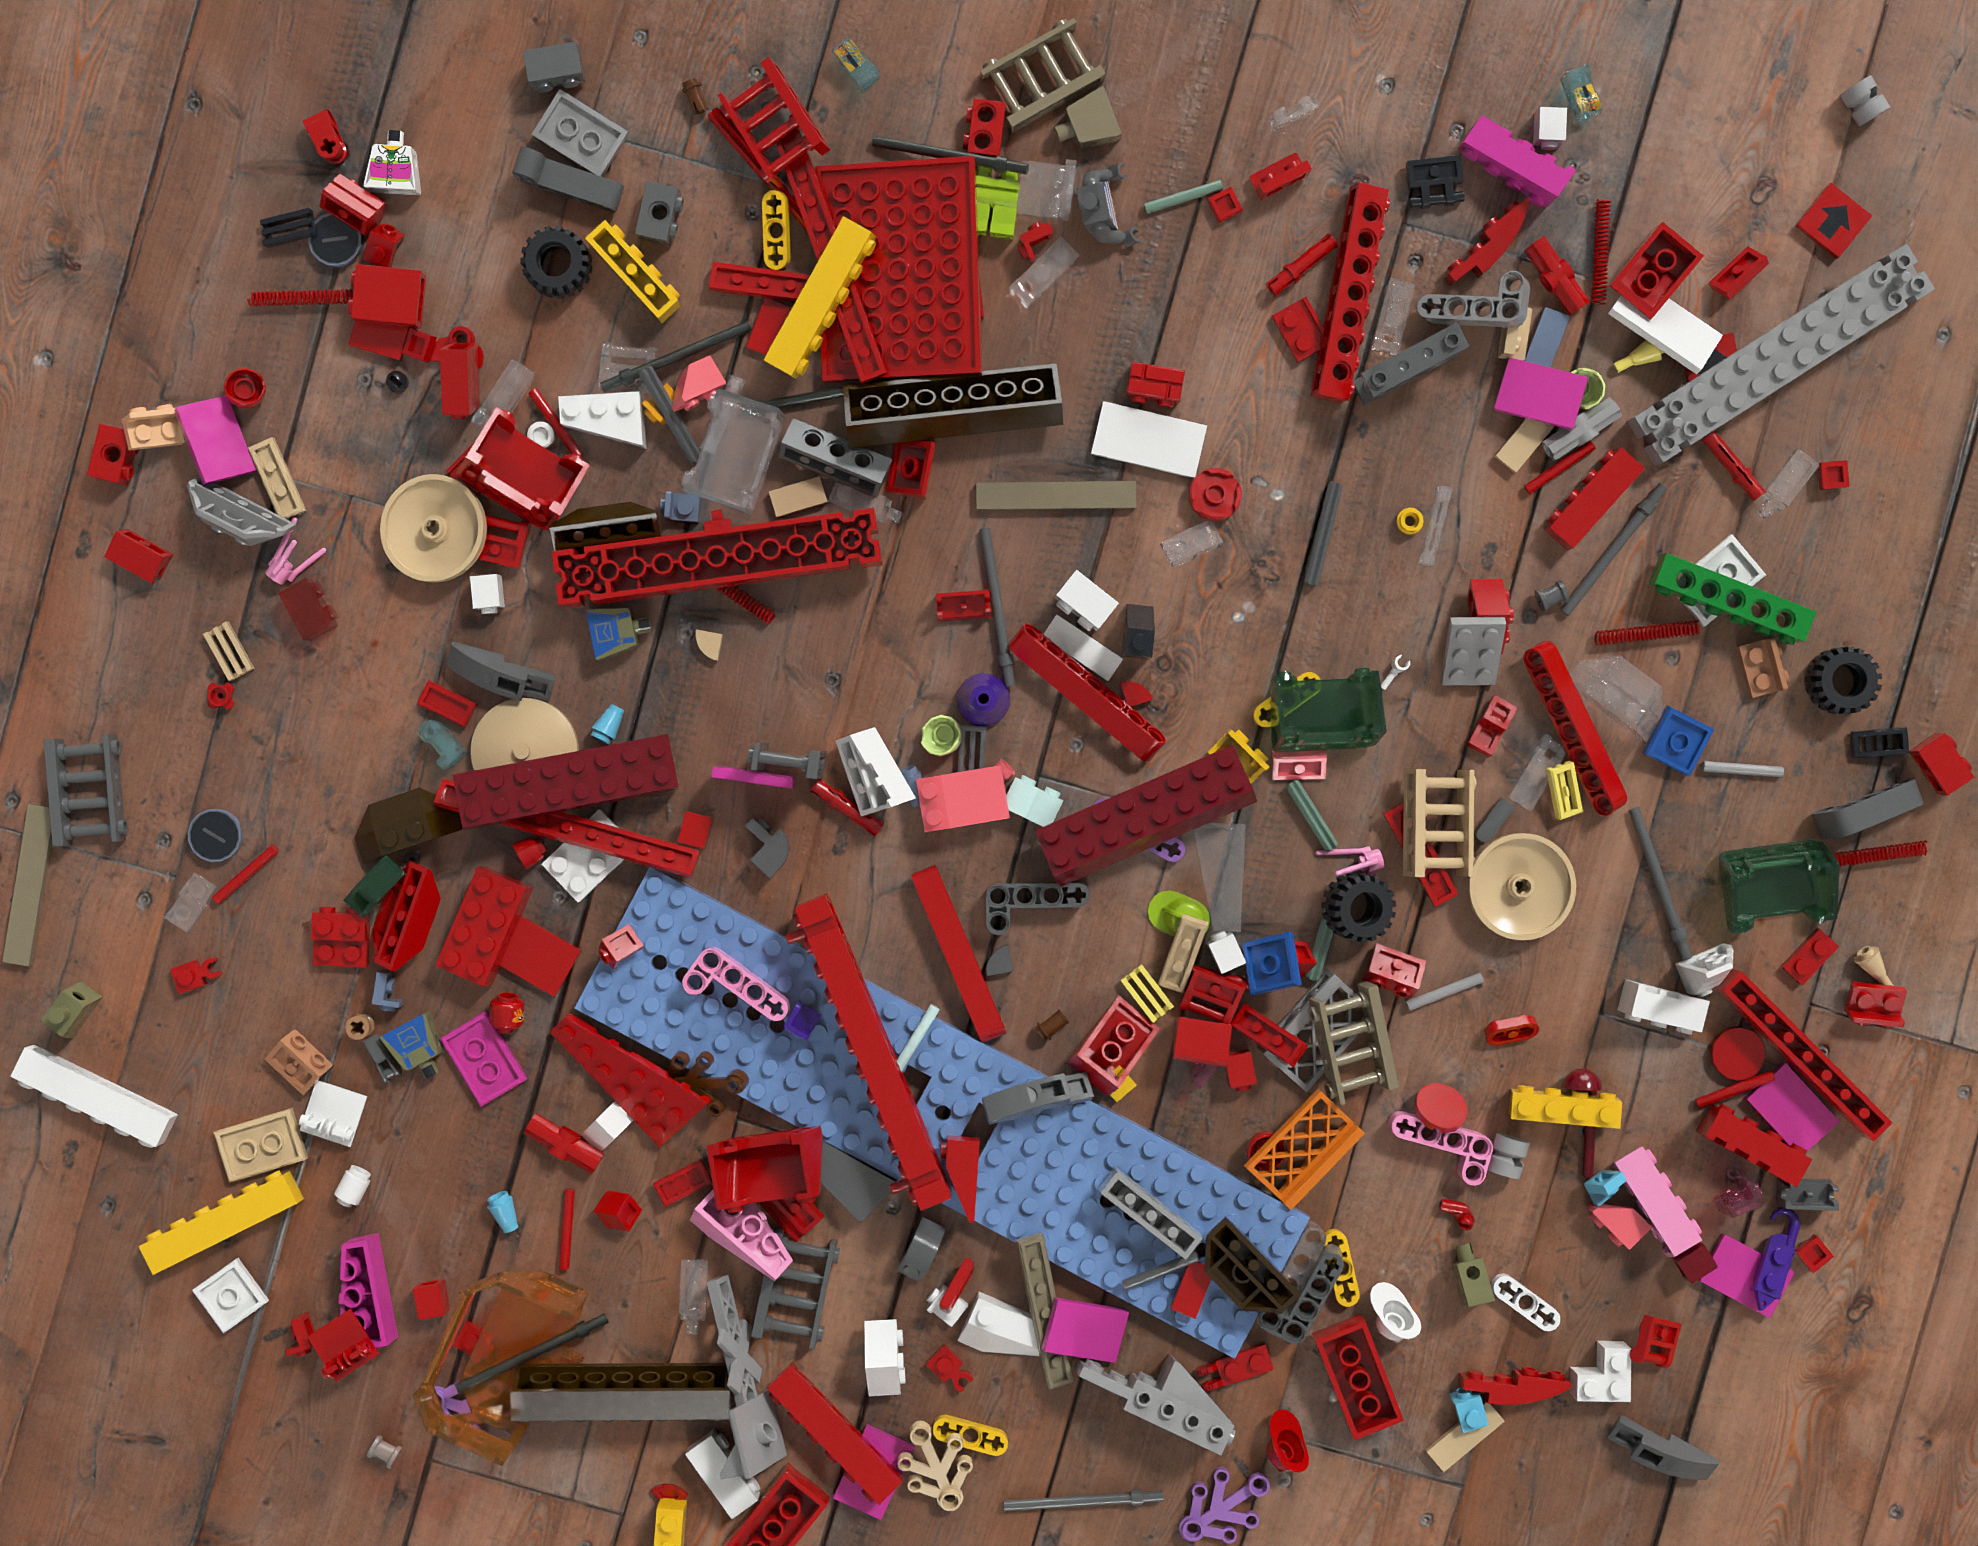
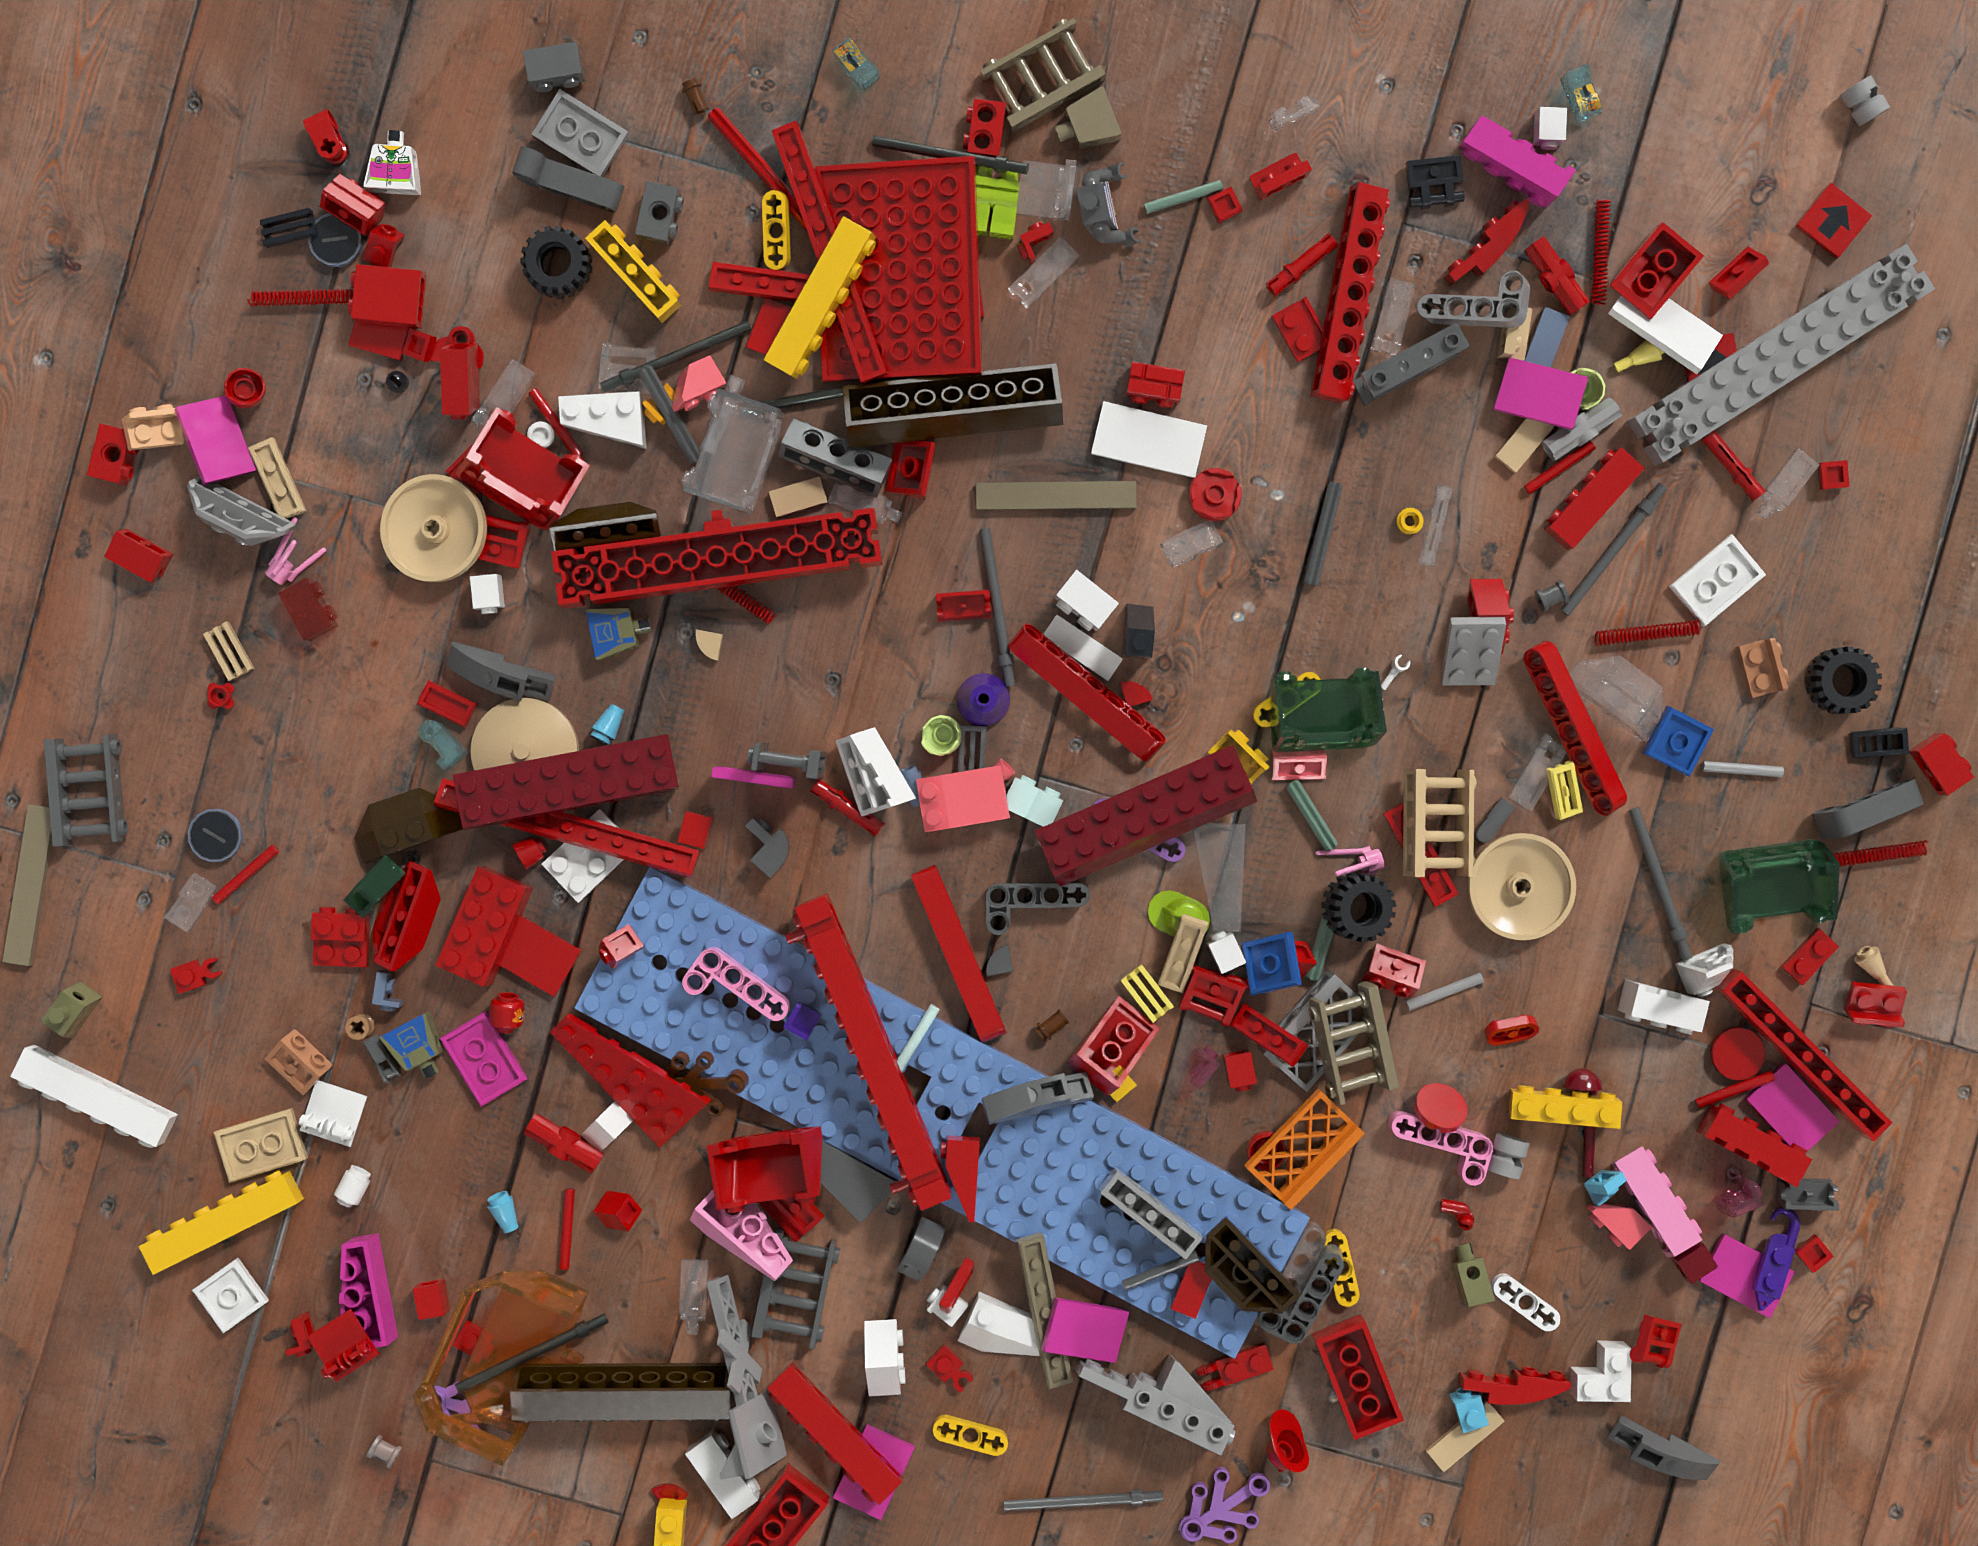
red plate [652,1159,712,1207] -> none
sand blue bracket [660,491,701,523] -> none
red fence [717,57,831,187] -> none
tan plant [897,1421,973,1511] -> none
red slope [1173,1017,1232,1067] -> none
white piece [1370,1282,1421,1343] -> none
red slope [1466,695,1518,757] -> none
green brick [1648,553,1817,645] -> none

